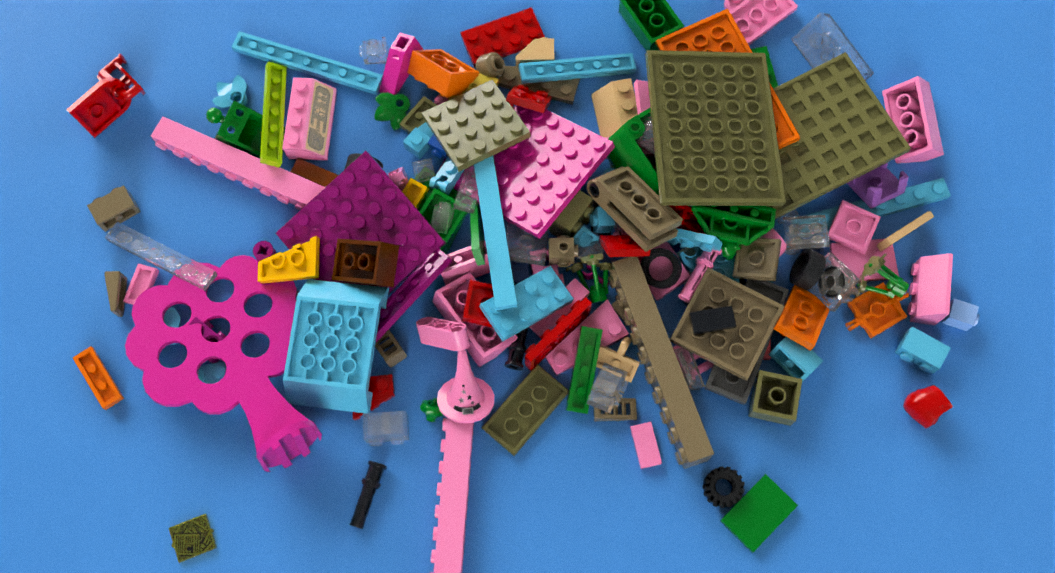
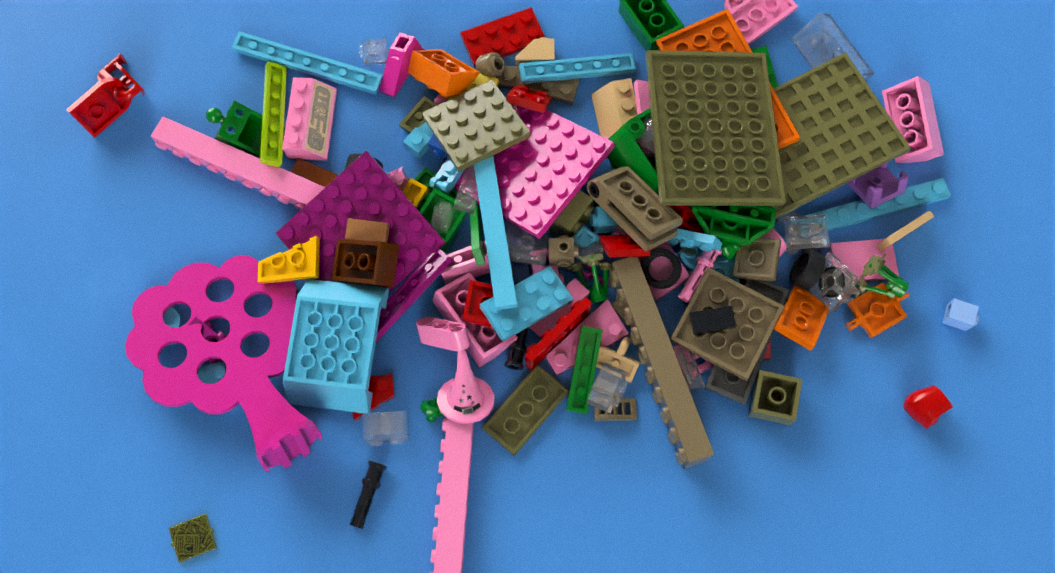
orange plate [73,346,124,410] -> none
dark tan brick [87,185,141,232] -> none
clear plate [105,222,218,291] -> none
dark tan slope [105,271,127,317] -> none
bright pink tile [123,263,159,305] -> none
medium azure plate [212,75,248,109] -> none
magenta wheel [253,241,277,261] -> none
green plate [374,92,410,131] -> none
dark tan slope [375,330,407,368] -> none
clear tile [412,158,435,182] -> none
bright pink tile [630,422,662,469] -> none
black tyre [703,466,745,508] -> none
green tile [720,474,798,553] -> none
medium azure brick [768,337,823,382] -> none
bright pink tile [826,200,881,255] -> none
medium azure brick [895,326,951,374] -> none
bright pink slope [908,253,953,326] -> none
none -> medium nougat tile [345,218,390,243]

